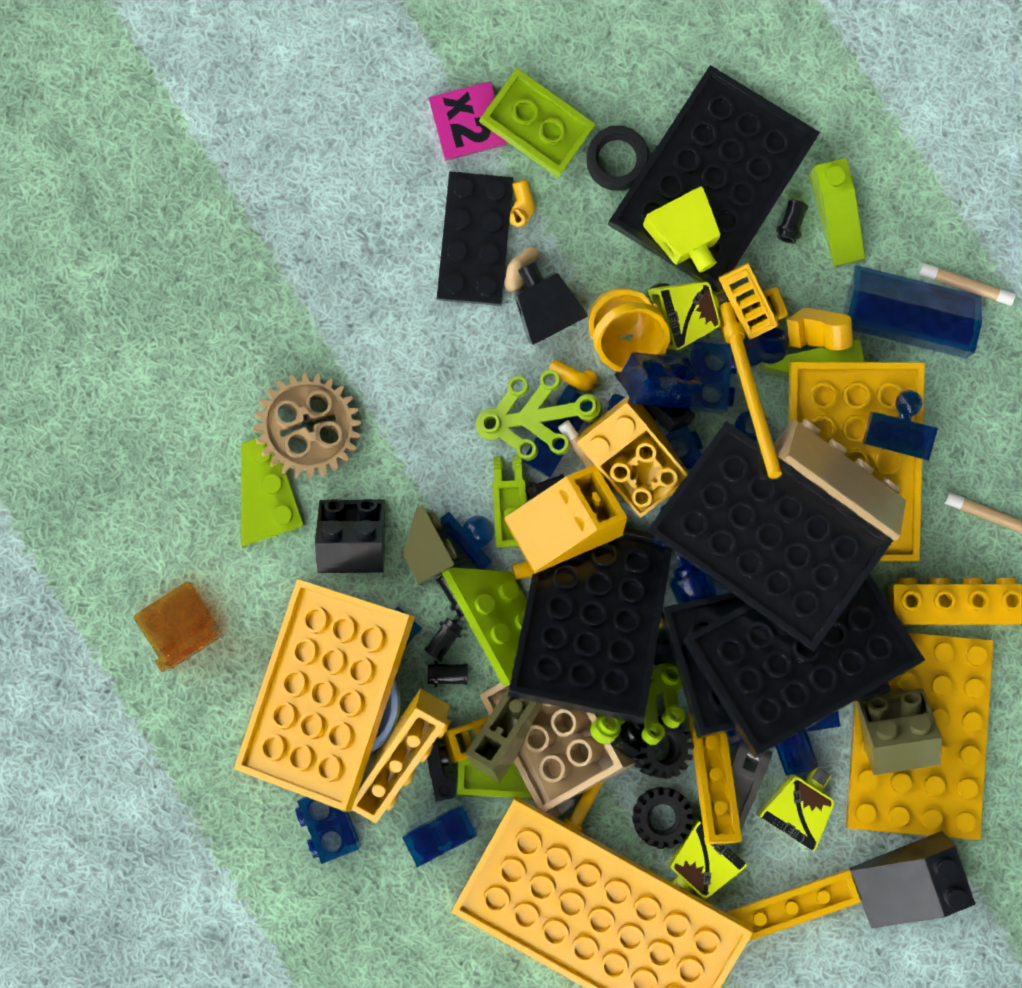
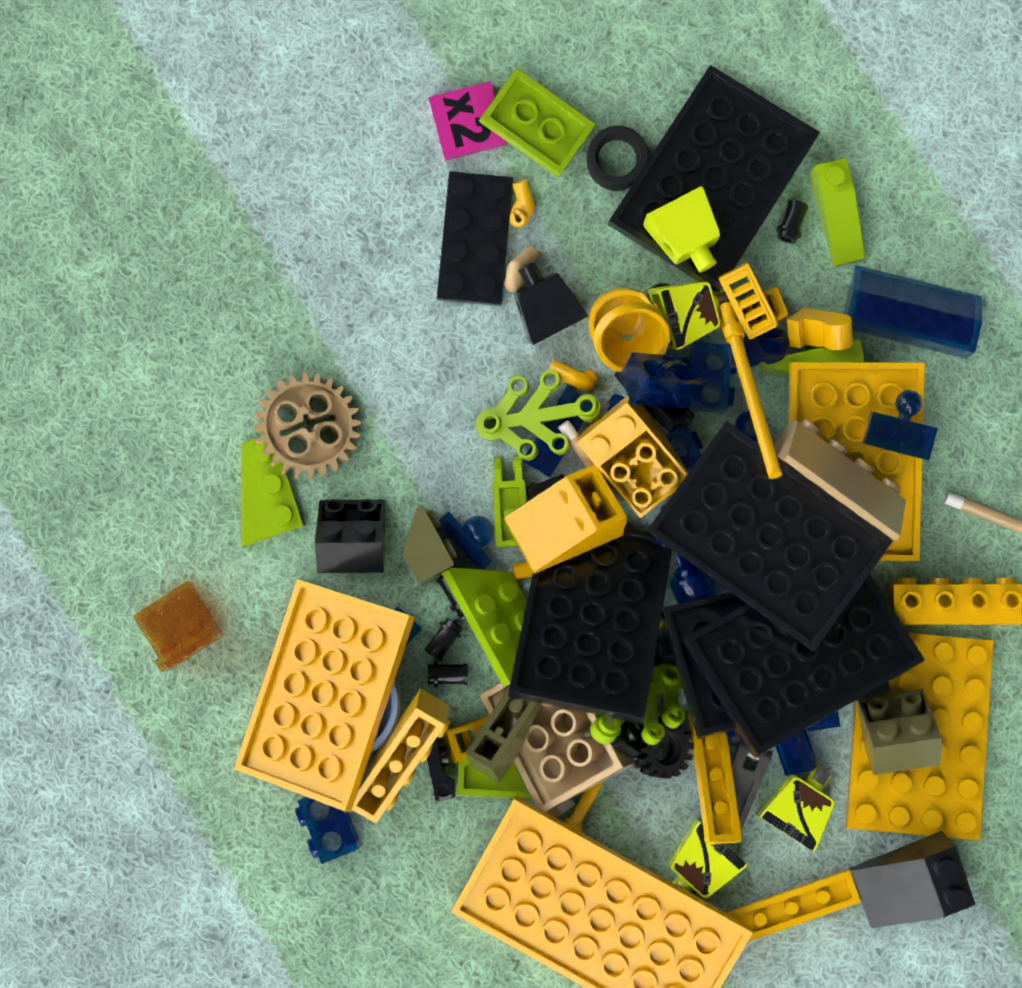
clear blue brick [402,803,478,867] -> none
black tyre [632,786,694,849] -> none
tan bar [918,263,1016,306] -> none

